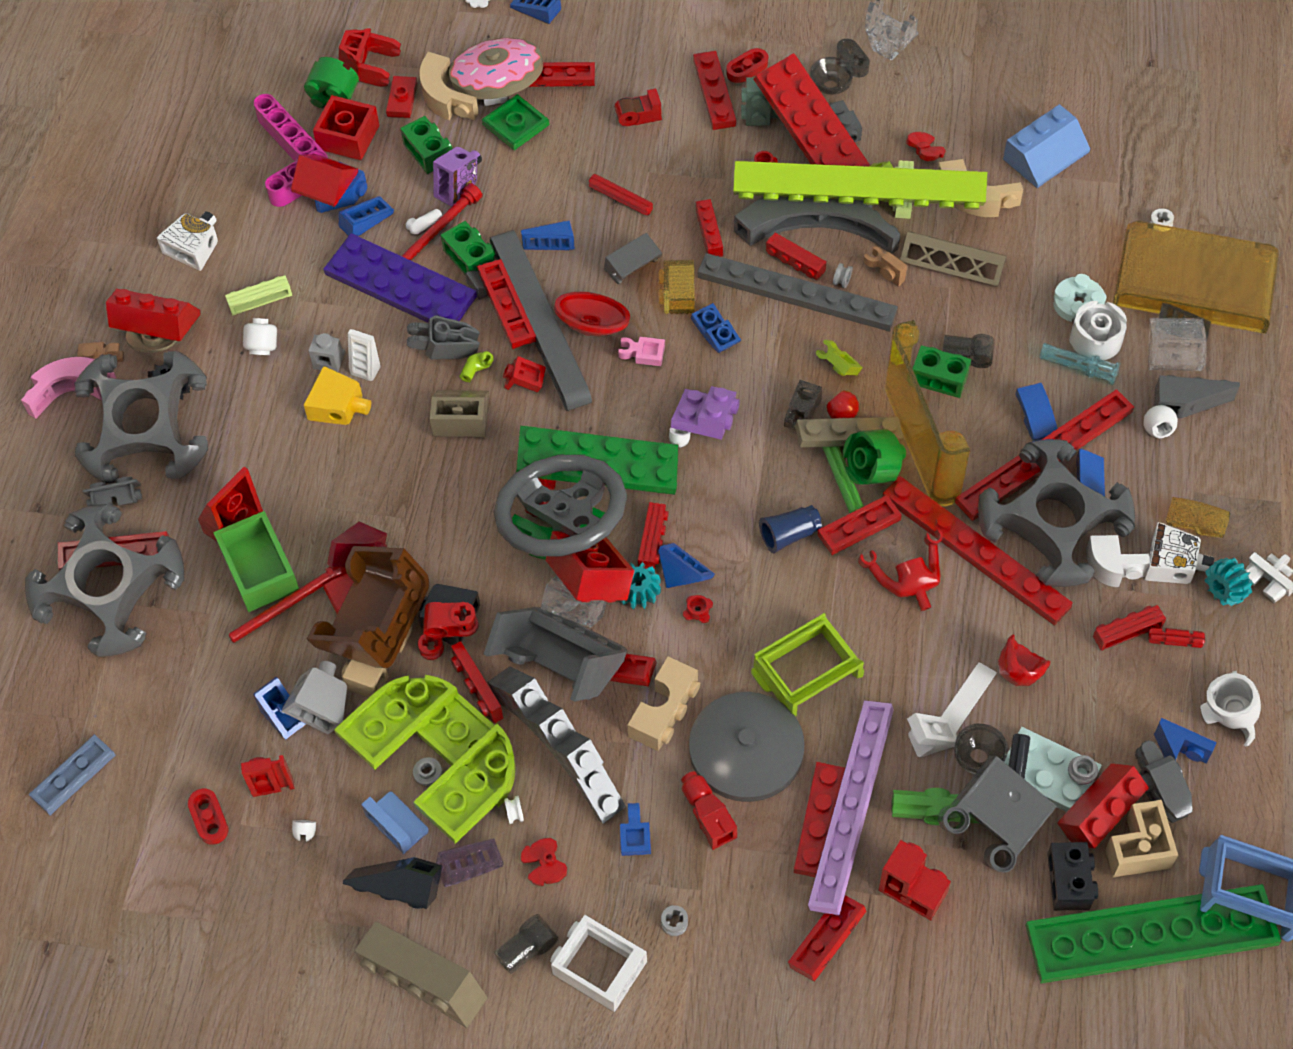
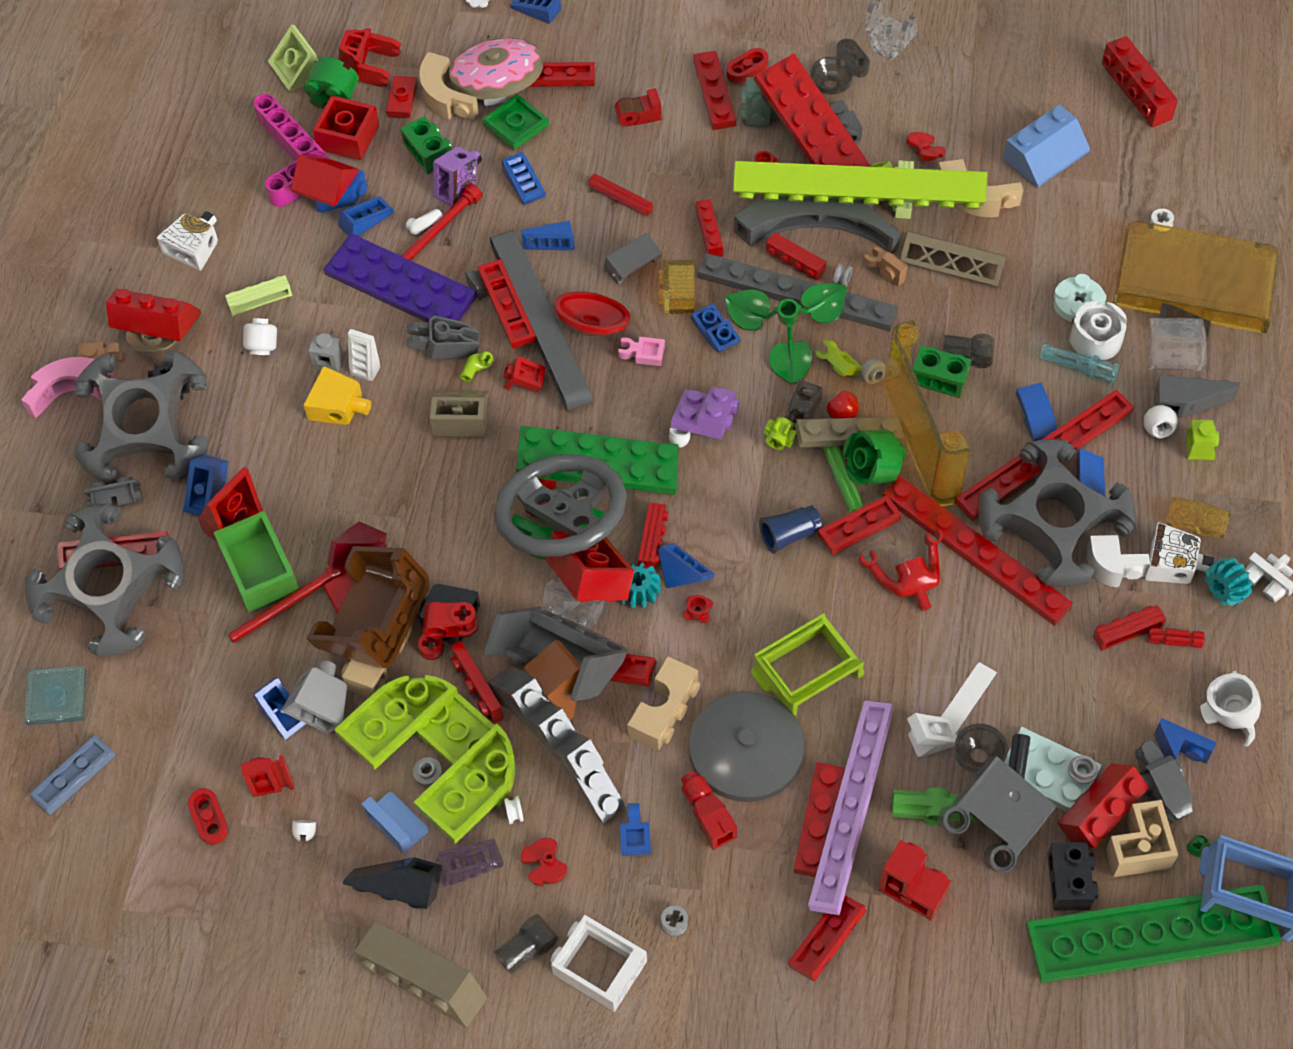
green brick [441,221,496,276] -> none
red hair [998,634,1051,686] -> none
none -> clear light blue plate [25,666,87,726]
none -> blue slope [183,454,229,516]
none -> yellowish green slope [268,24,318,91]
none -> blue slope [502,152,546,205]
none -> dark orange slope [524,640,581,719]
none -> green plant [726,283,847,384]
none -> lime gear [762,417,797,450]
none -> light grey plate [861,359,886,384]
none -> red brick [1101,36,1178,128]
none -> lime brick [1185,420,1219,460]
none -> green rock [1186,835,1210,857]

